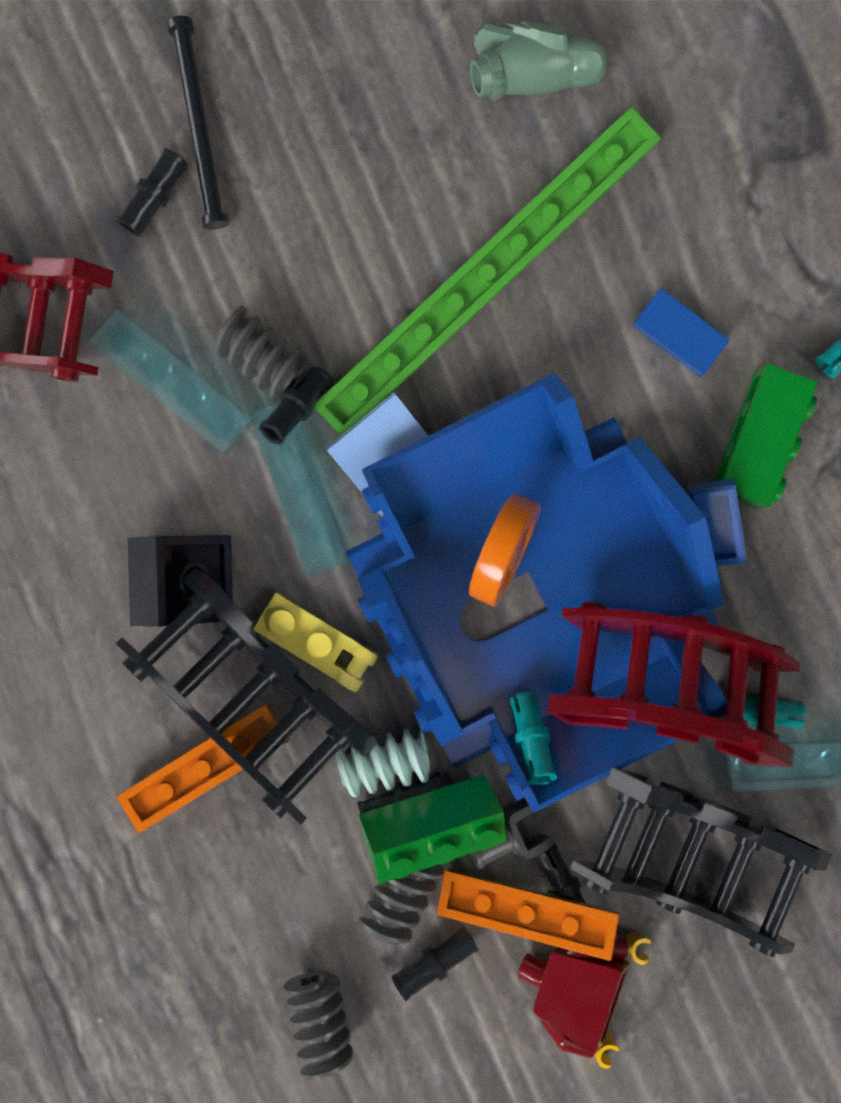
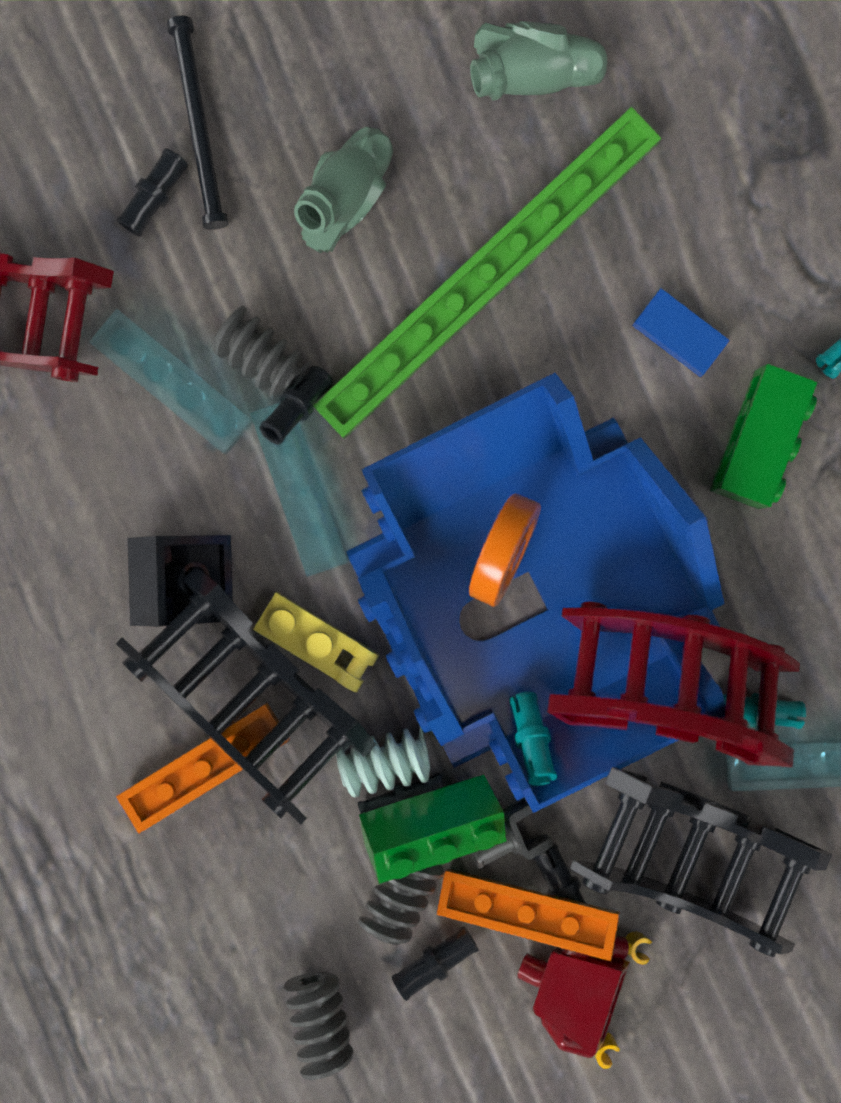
light blue tile [325,393,428,517] -> none
blue tile [689,478,747,566] -> none
none -> sand green animal [294,127,393,254]

